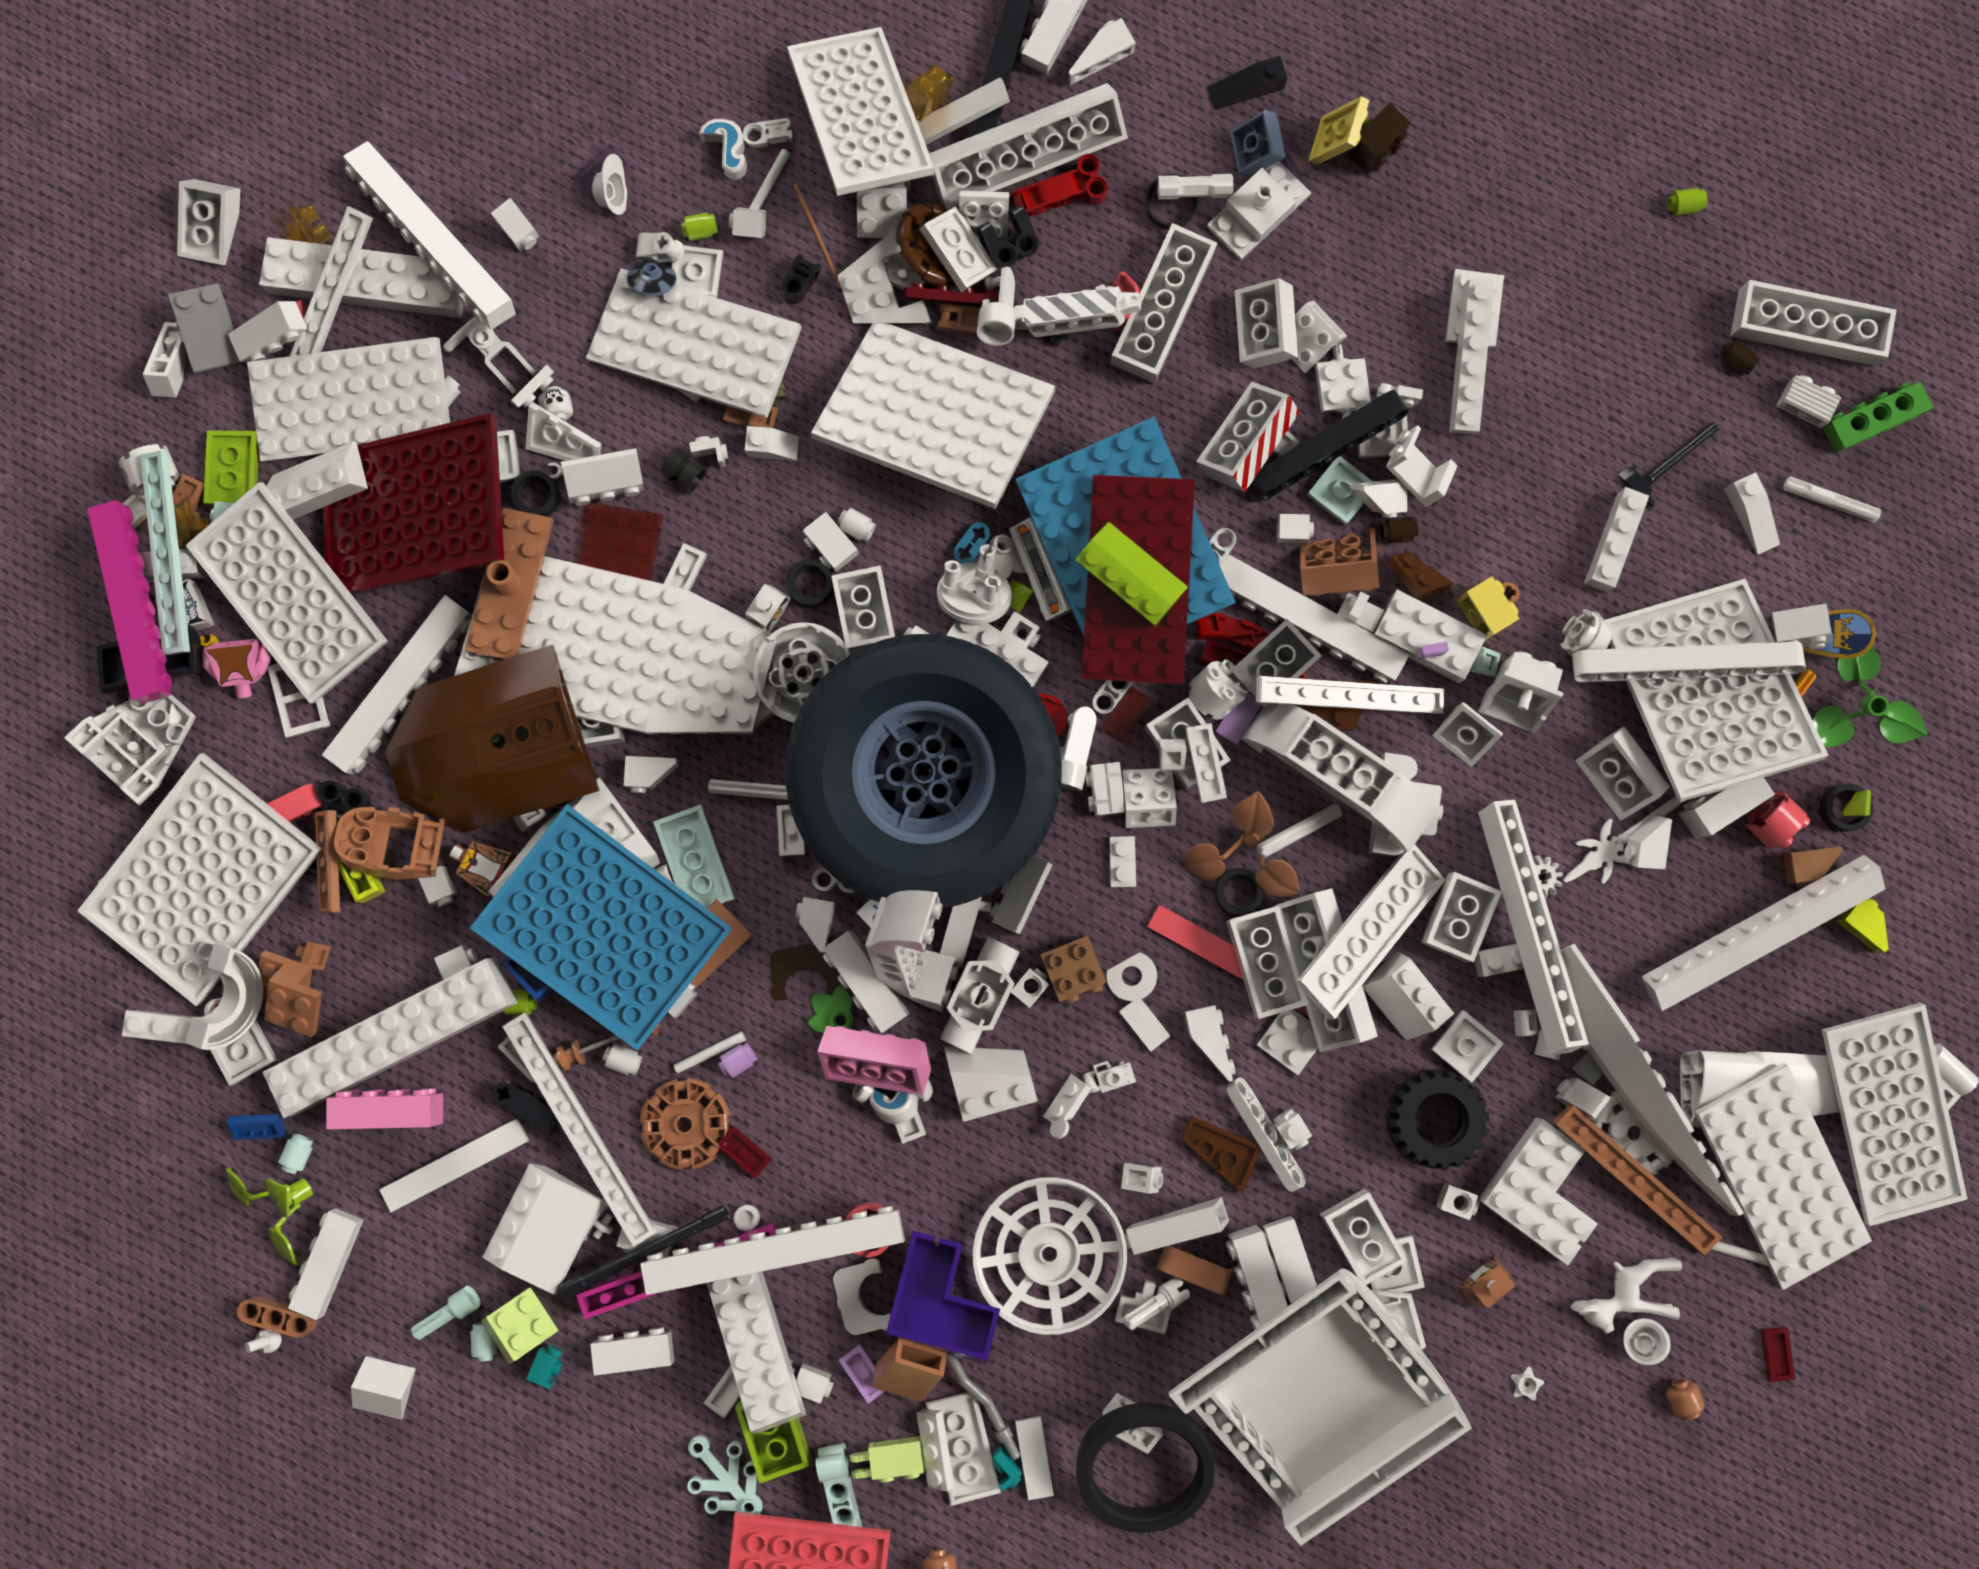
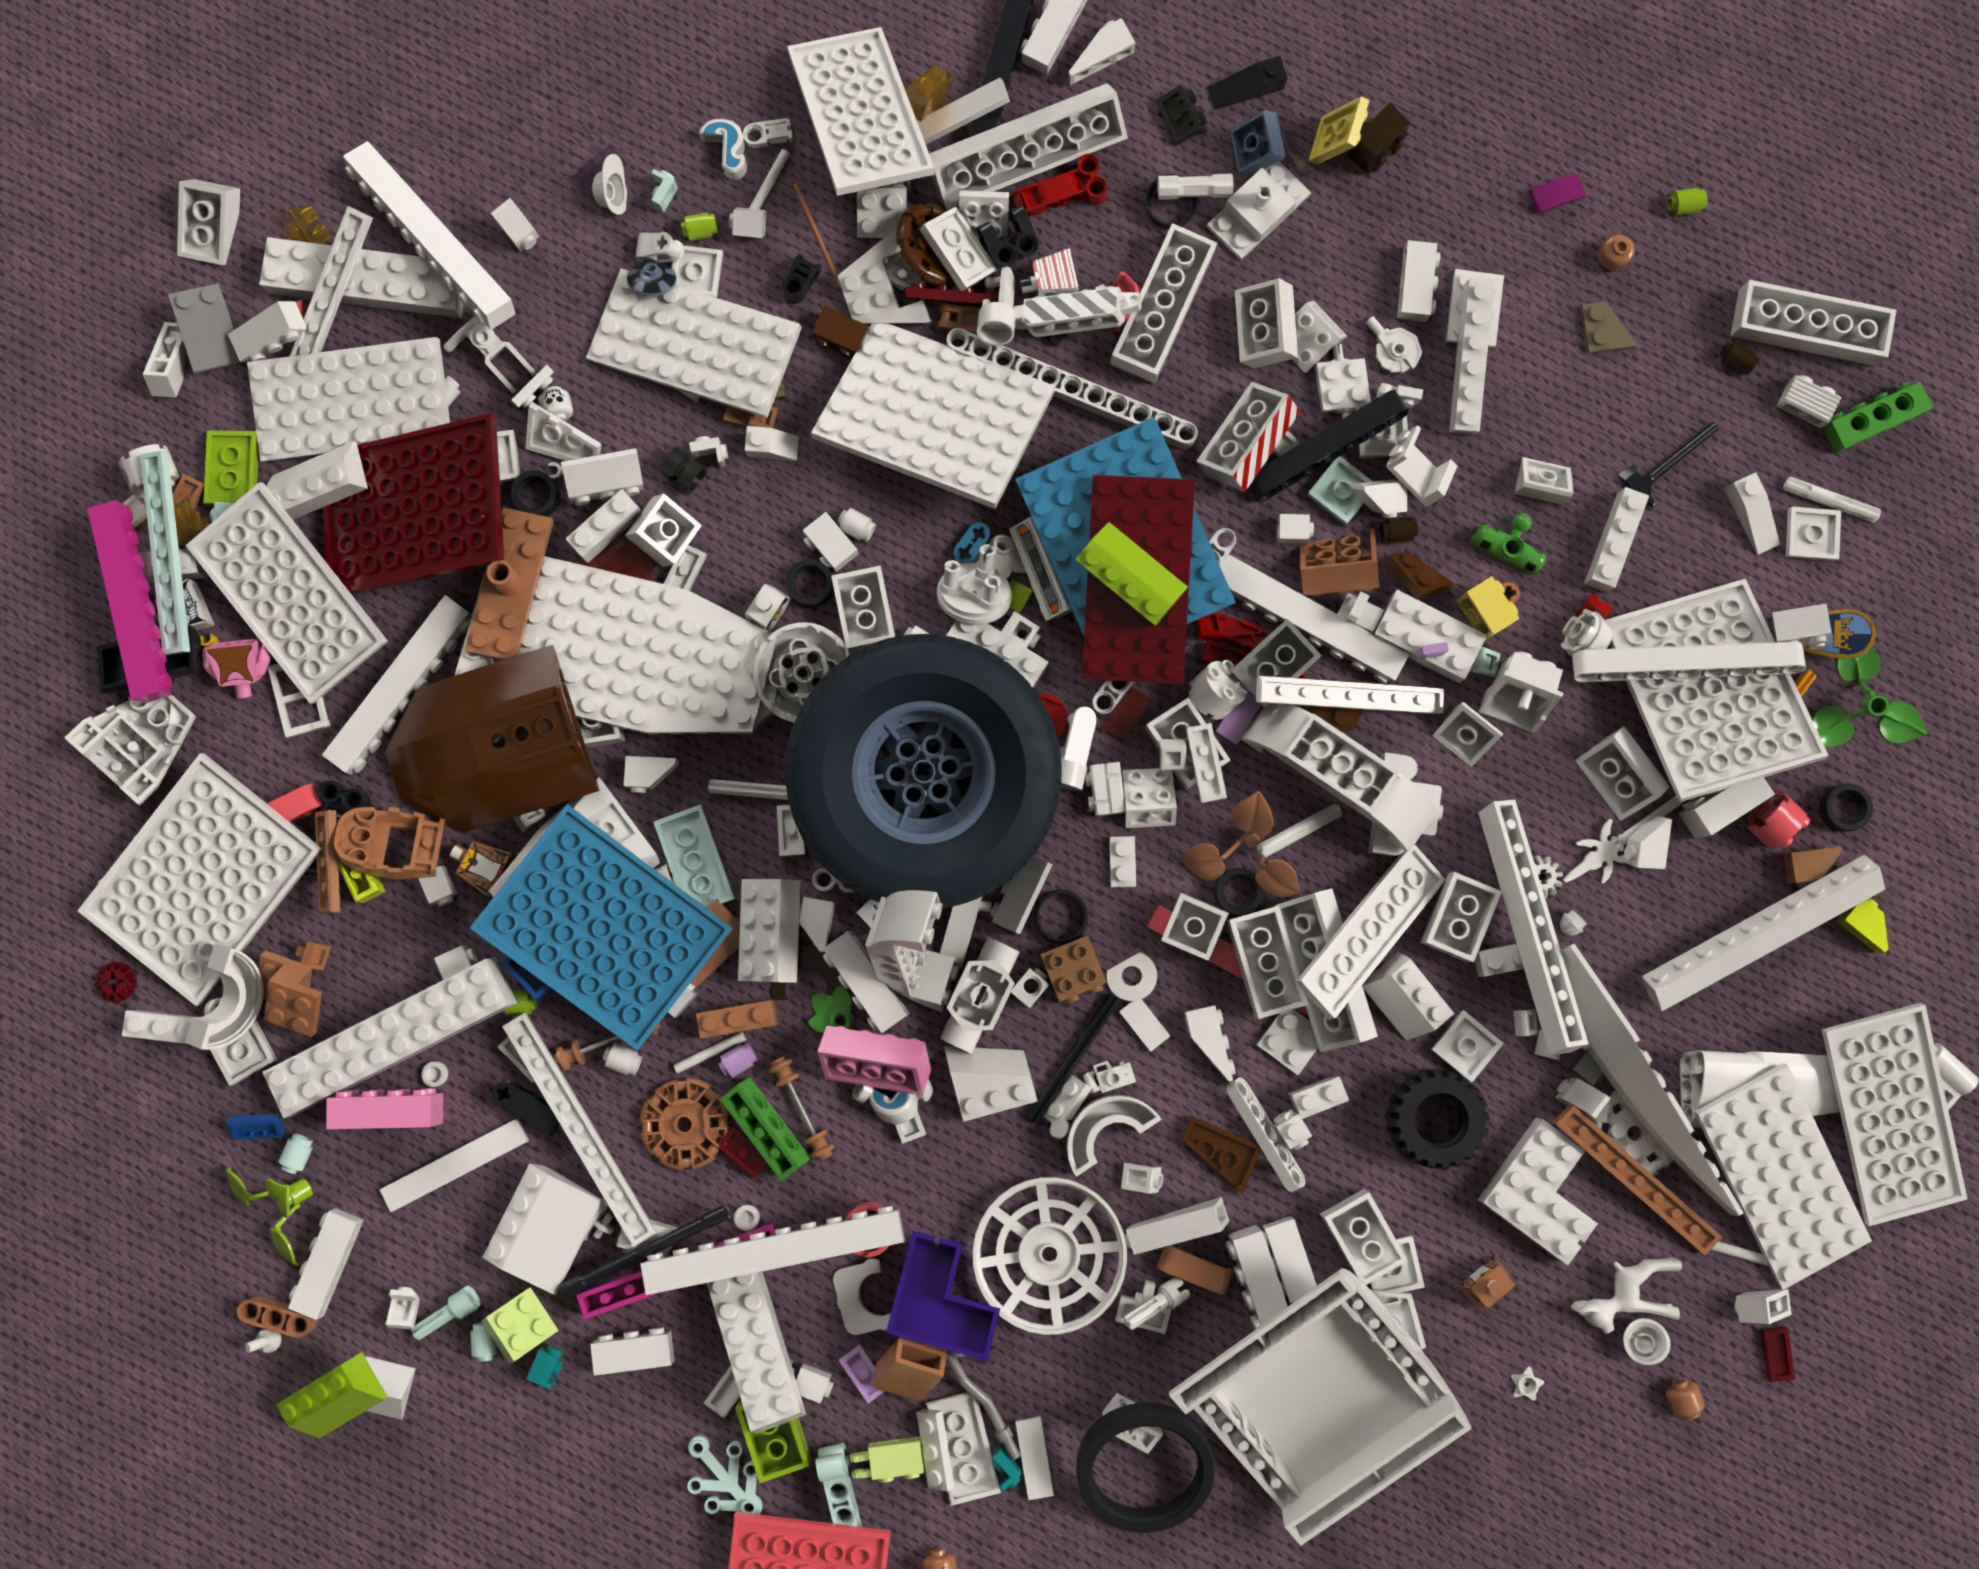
white brick [1436,1183,1479,1220] -> none
lime slope [1842,790,1871,817] -> none
none -> dark red gear [95,962,137,1002]
none -> lime slope [276,1352,388,1438]
none -> white bracket [386,1287,420,1330]
none -> white tile [421,1061,448,1087]
none -> white brick [566,489,642,563]
none -> white brick [625,493,702,567]
none -> light aqua bracket [651,169,678,213]
none -> nougat brick [696,1000,779,1039]
none -> bright green brick [720,1077,811,1181]
none -> white brick [738,879,800,983]
none -> nougat axle [768,1056,835,1161]
none -> reddish brown brick [812,306,870,359]
none -> white beam [947,328,1198,449]
none -> torso [1020,249,1079,297]
none -> black axle [1027,993,1120,1124]
none -> black tyre [1034,890,1089,944]
none -> white brick [1066,1094,1162,1177]
none -> pearl dark grey bracket [1156,85,1208,145]
none -> white brick [1161,893,1229,961]
none -> white brick [1288,1075,1349,1119]
none -> white piece [1366,316,1422,374]
none -> white brick [1397,240,1440,322]
none -> bright green piece [1471,513,1546,574]
none -> white slope [1514,457,1573,505]
none -> magenta slope [1529,174,1586,214]
none -> white plate [1560,910,1587,936]
none -> red tile [1575,593,1612,620]
none -> dark tan wing [1580,301,1636,354]
none -> nougat head [1598,234,1635,271]
none -> white slope [1735,1289,1791,1324]
none -> white plate [1786,507,1841,561]

